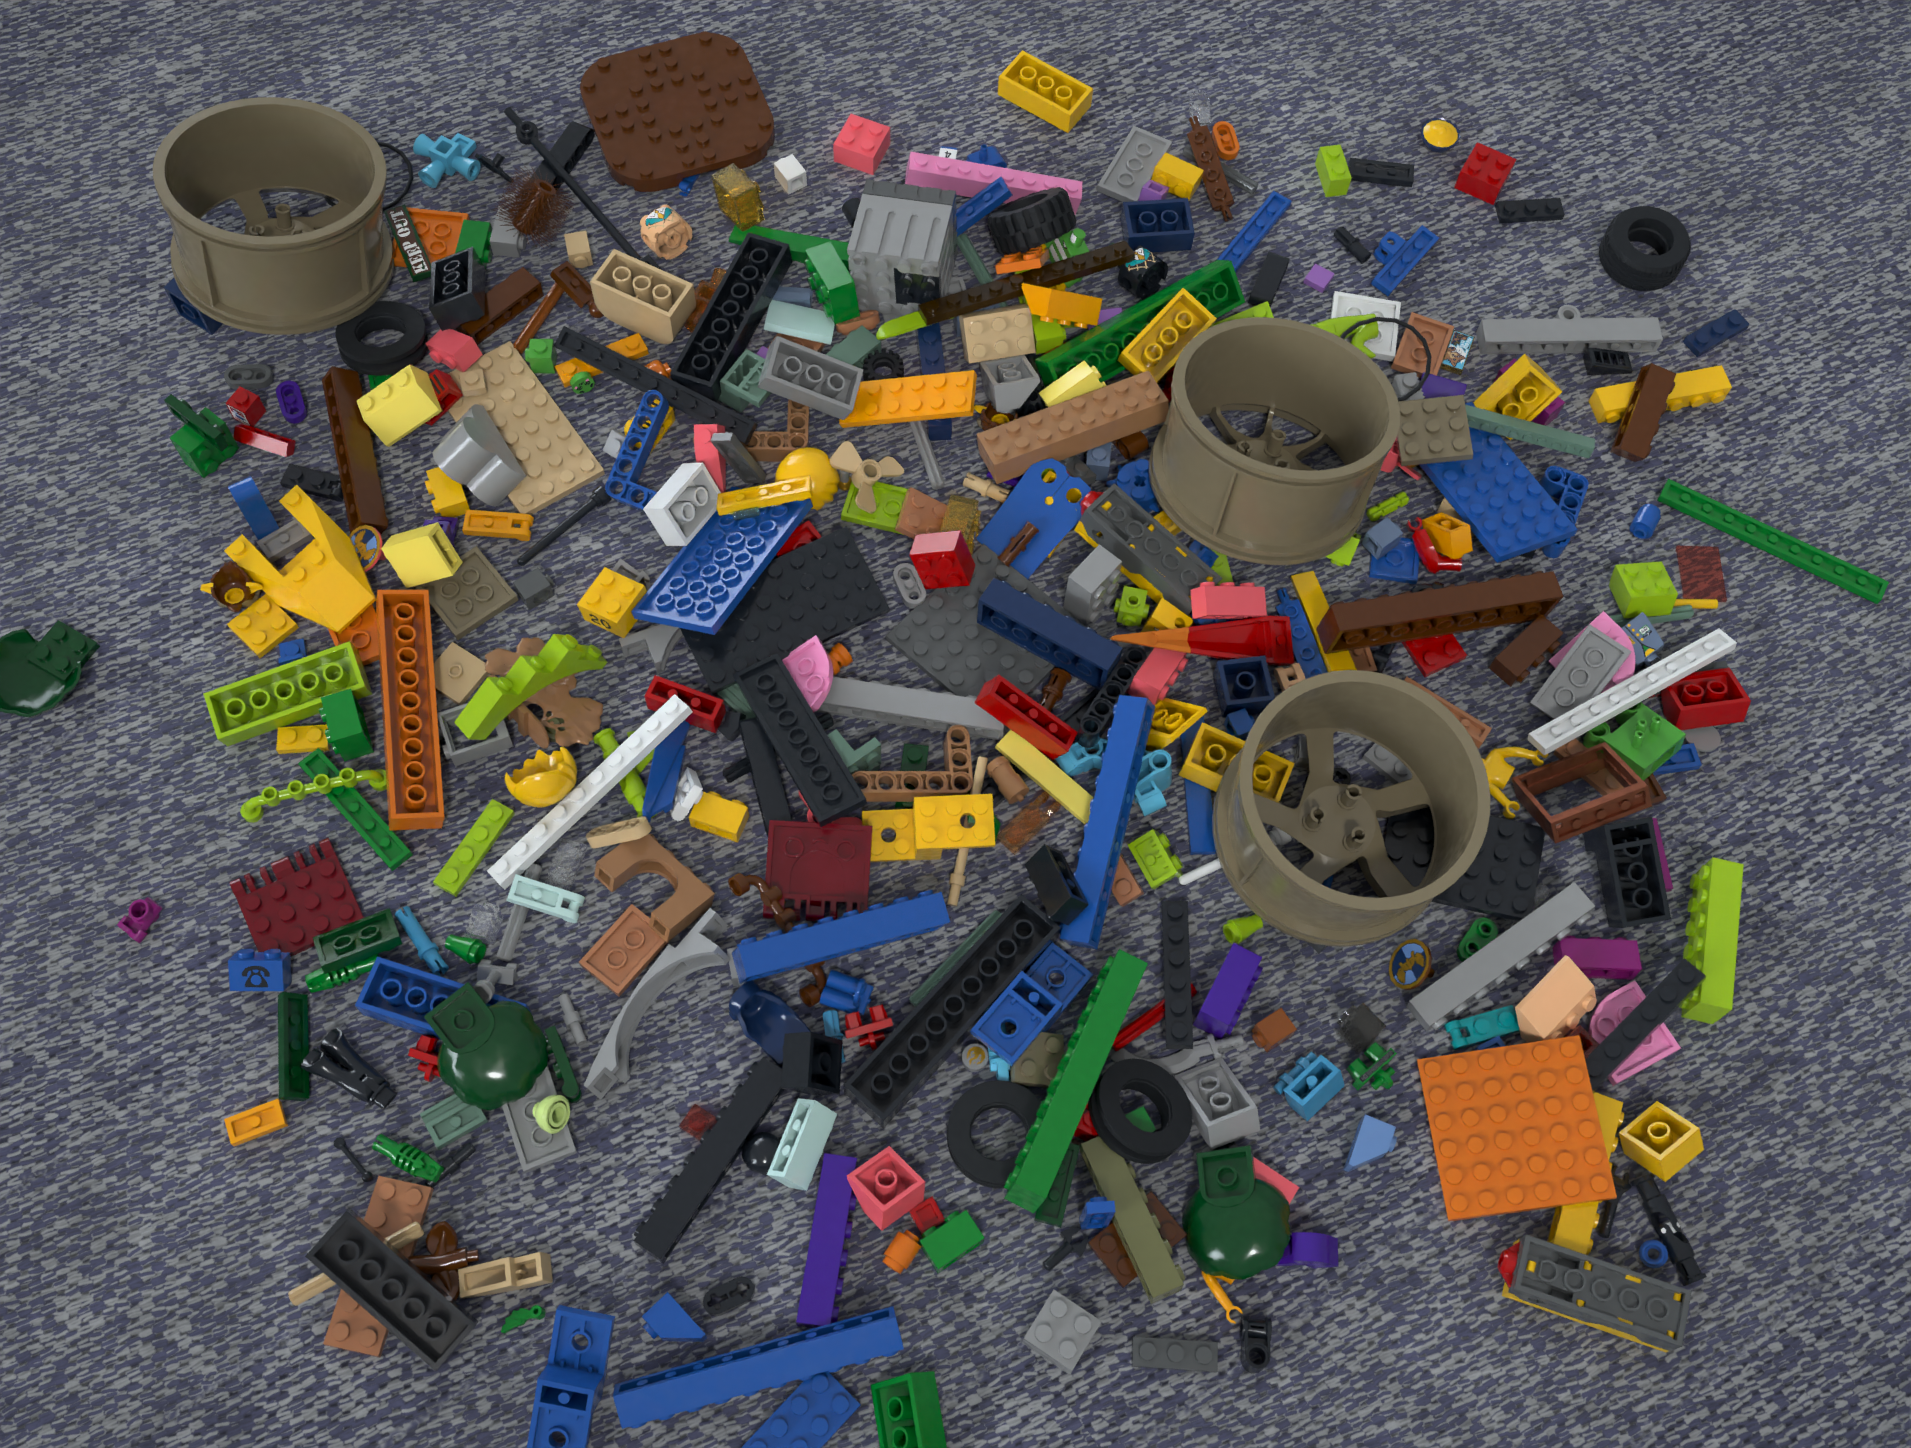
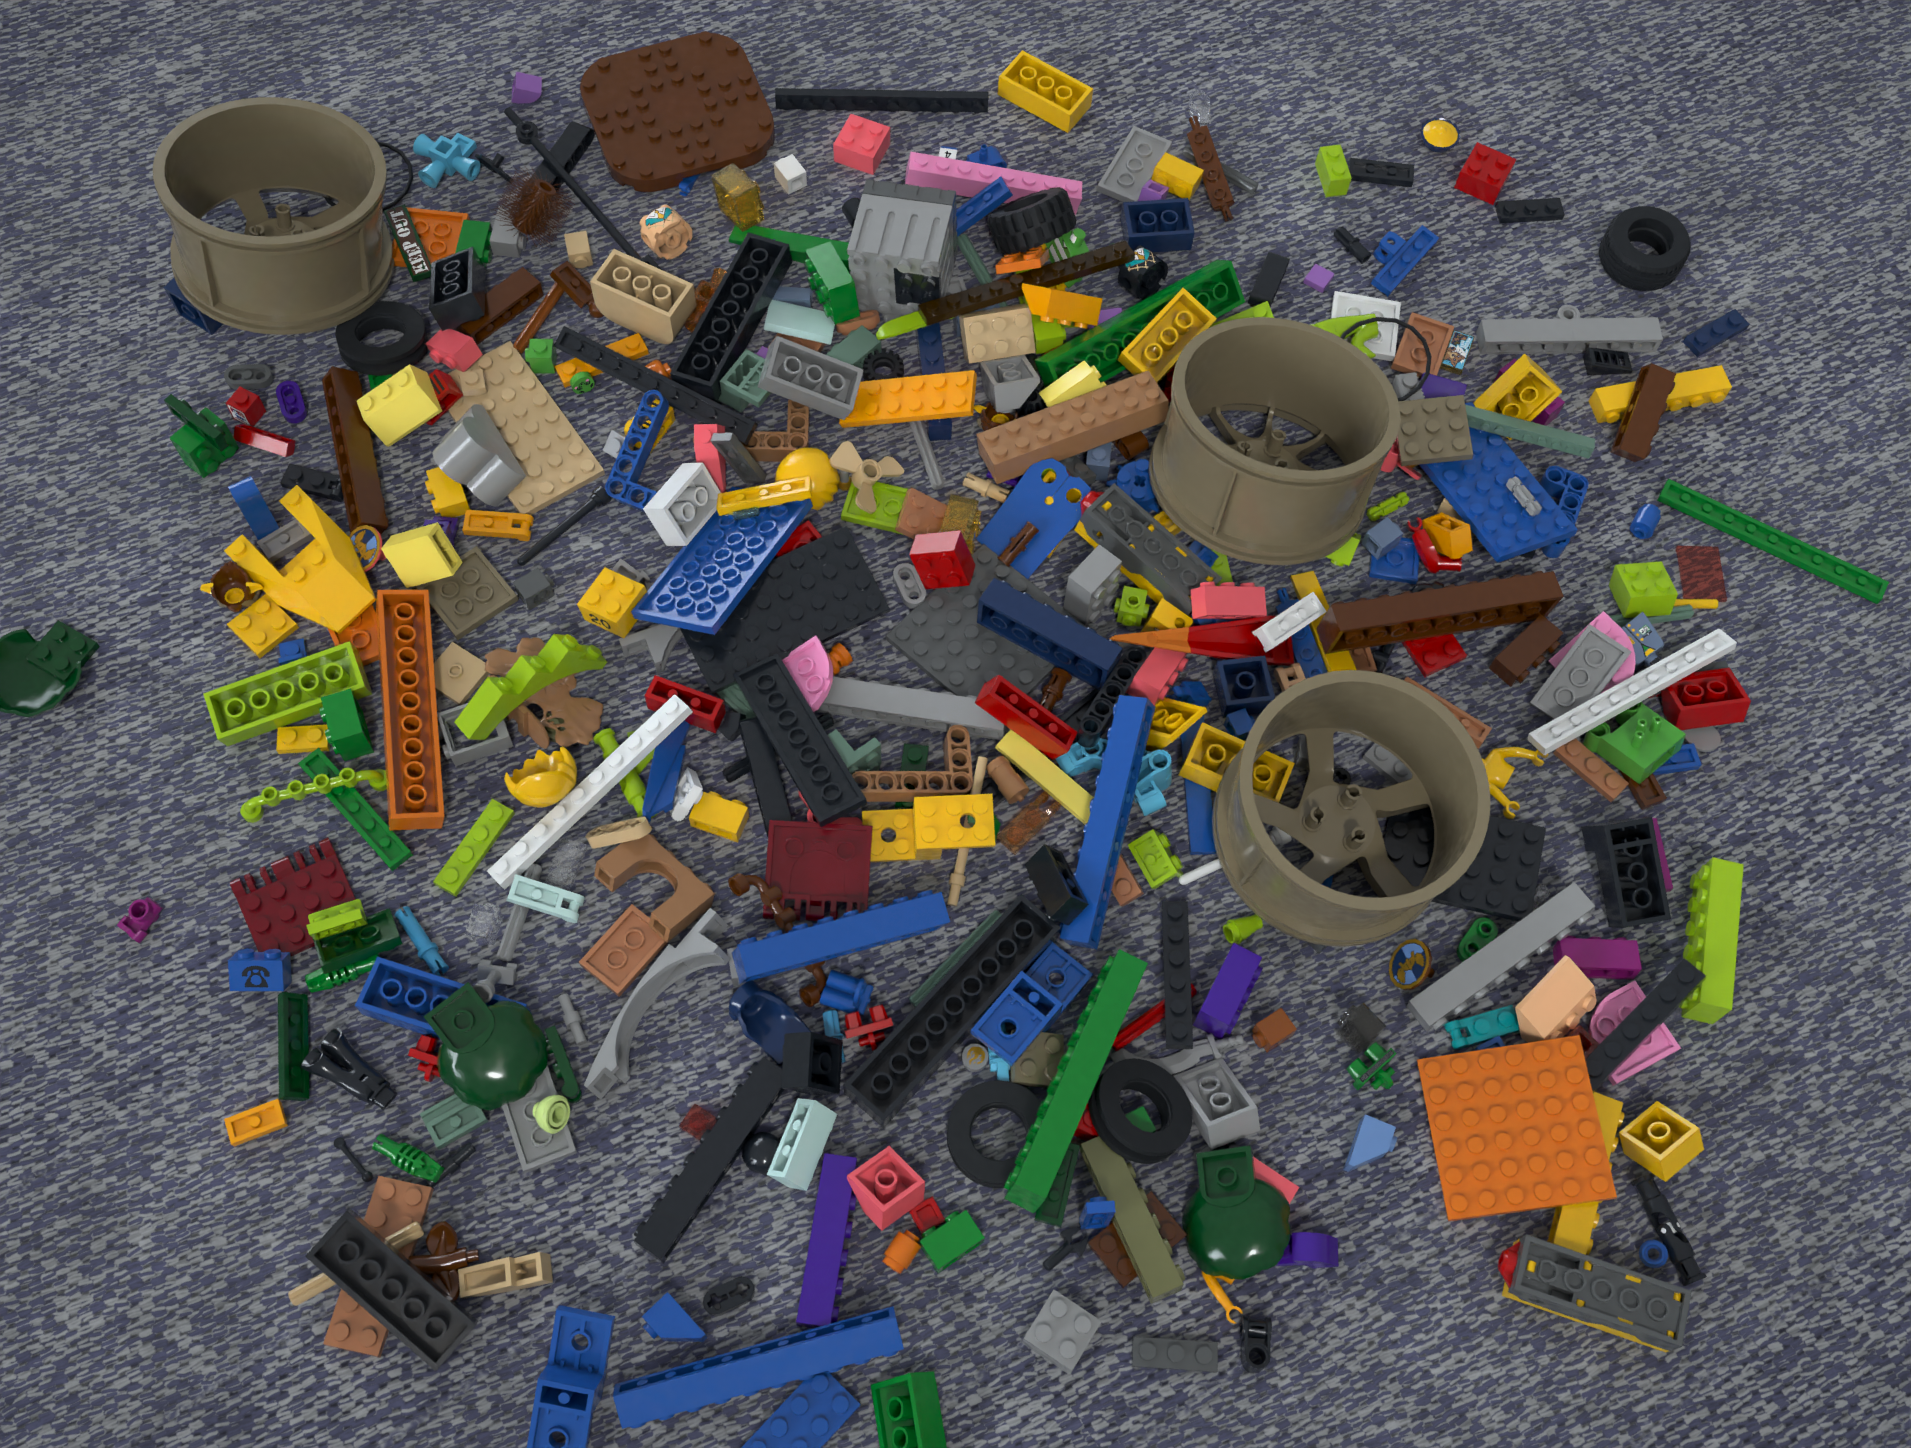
green cone [445,934,486,964] -> none
green piece [501,1305,546,1334] -> none
orange plate [1212,121,1240,160] -> none
blue tile [1217,191,1292,273] -> none
dark azure brick [1273,1051,1345,1121] -> none
copper window [1512,742,1652,844] -> none
black piece [1598,1165,1632,1238] -> none
none -> lime bracket [306,899,368,941]
none -> medium lavender brick [511,71,542,104]
none -> black plate [775,88,989,113]
none -> blue plate [1166,681,1211,707]
none -> white container [1252,592,1327,653]
none -> light grey axle [1506,476,1542,516]

